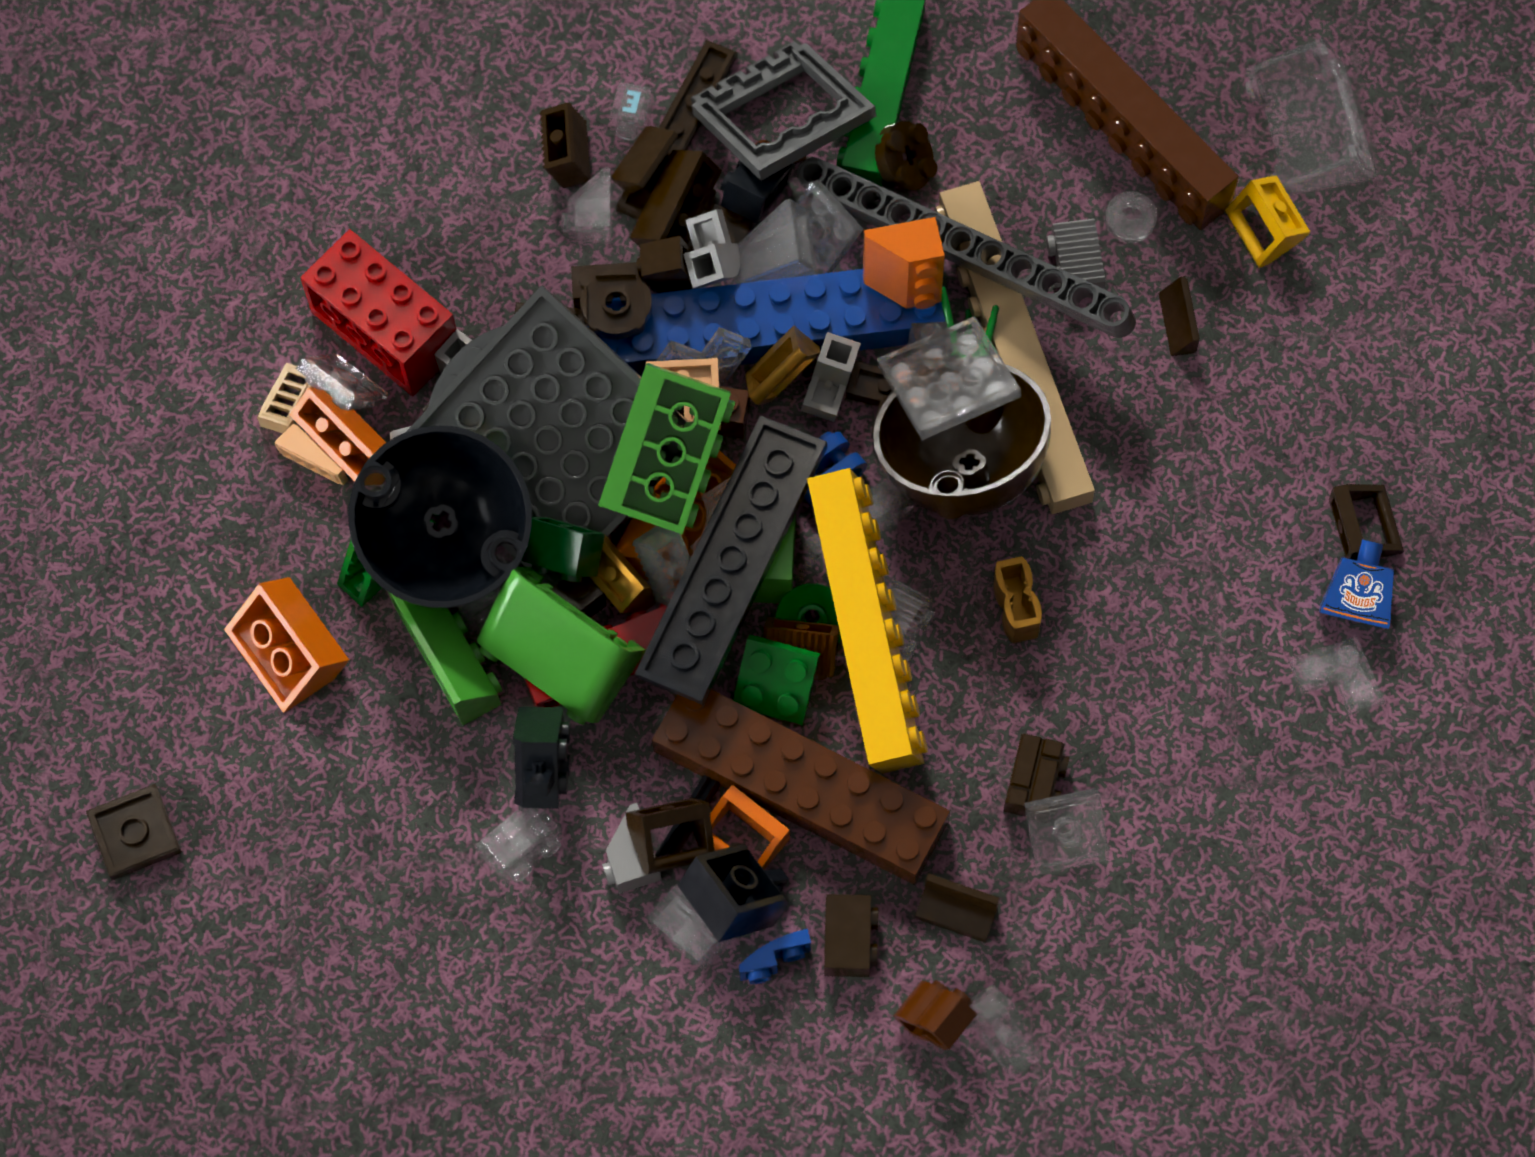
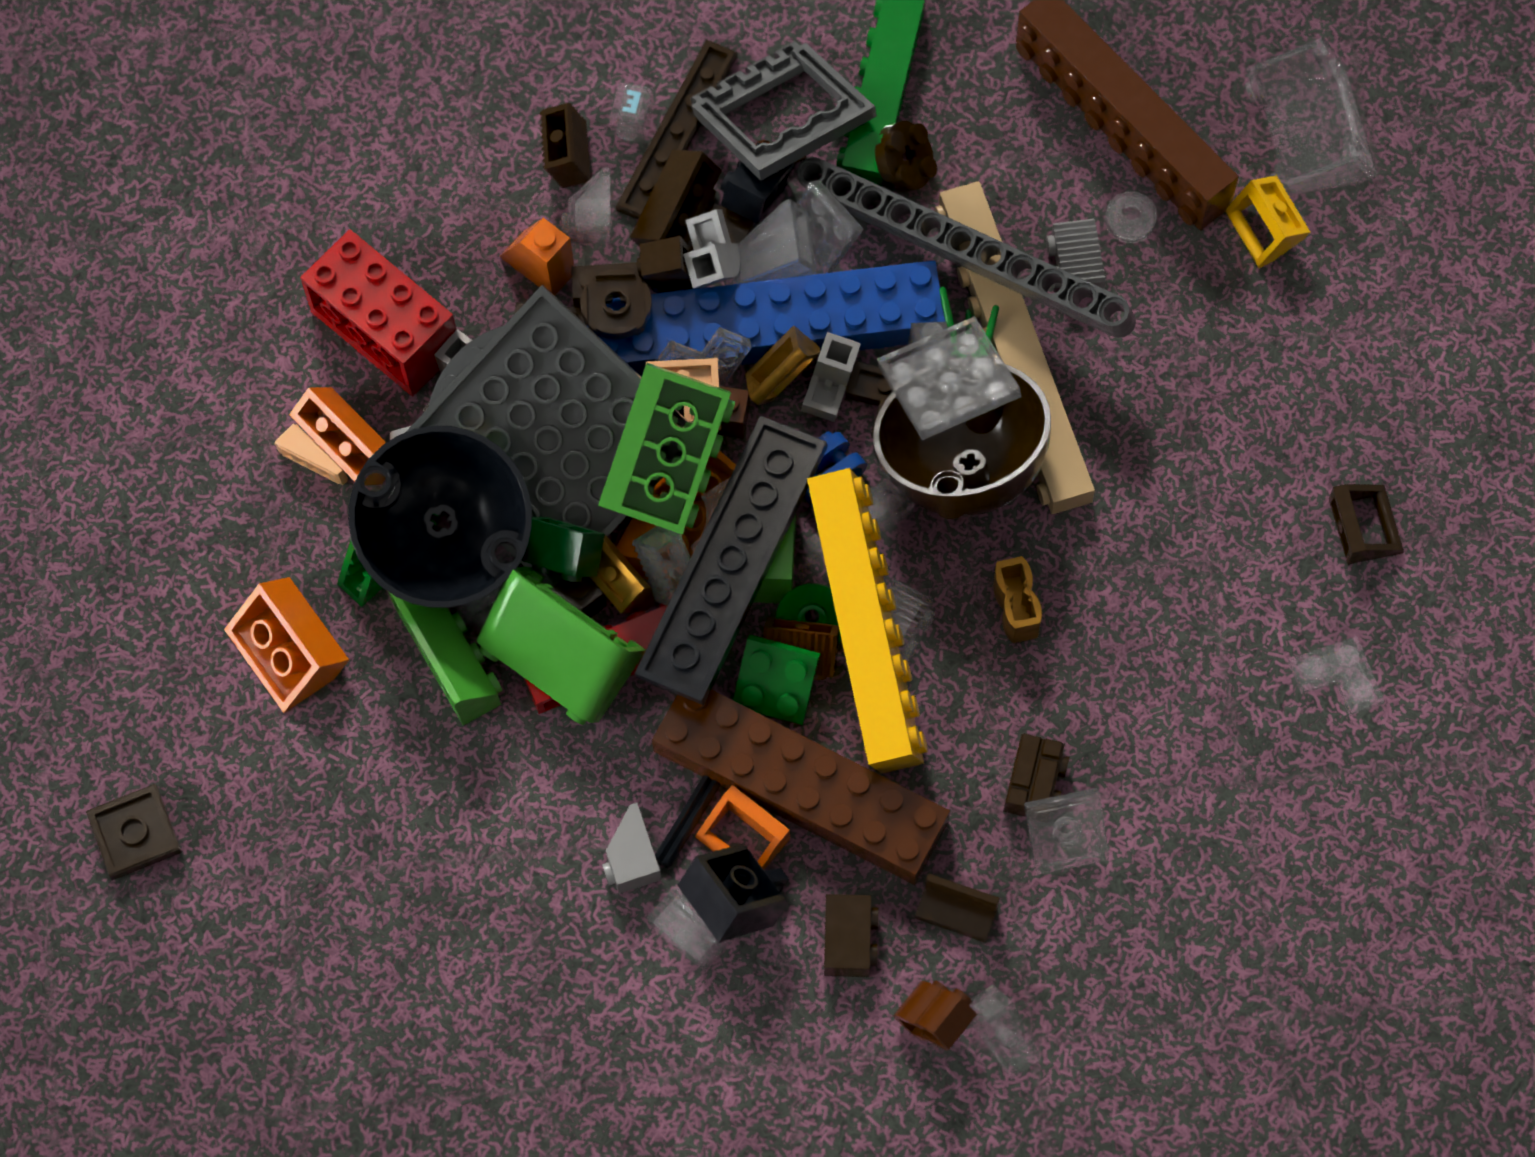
tan slope [257,363,320,433] -> none
clear plate [296,353,389,411] -> none
clear brick [475,807,563,885] -> none
black hinge [513,707,571,809] -> none
dark brown slope [611,126,678,194] -> none
dark brown tile [625,798,715,875] -> none
blue slope [739,928,811,984] -> none
orange slope [863,217,945,309] -> none
dark brown slope [1159,276,1200,356] -> none
blue torso [1319,539,1394,629] -> none
none -> orange slope [500,217,574,296]

